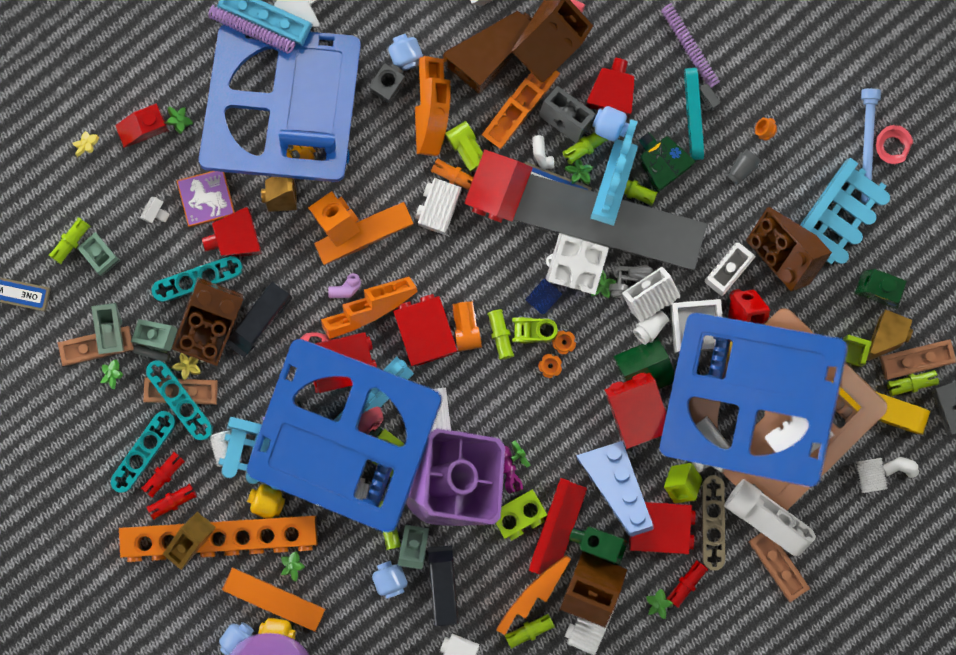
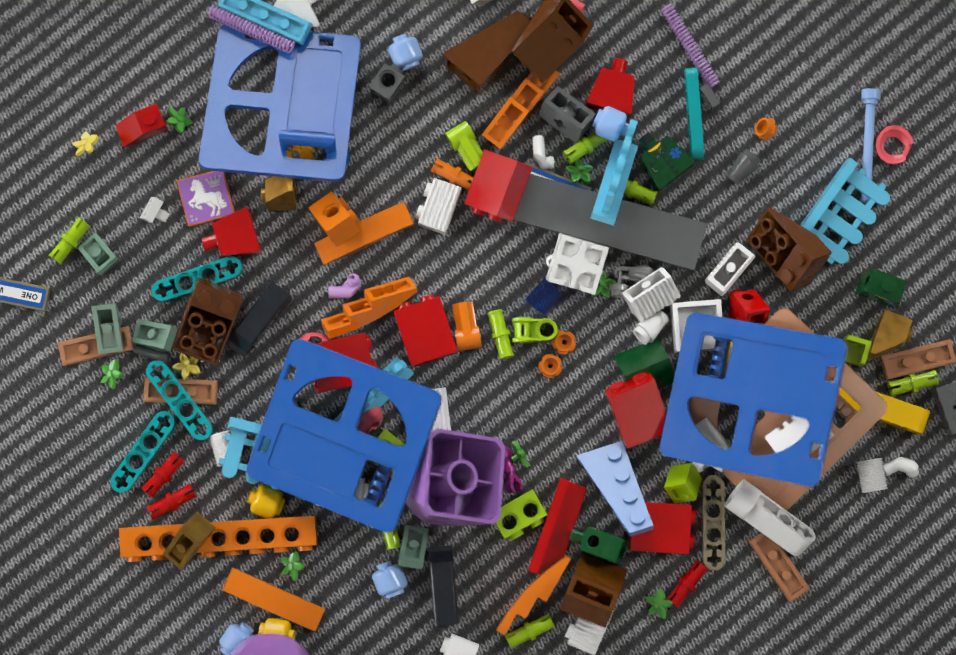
orange slope [415,56,451,156] -> none

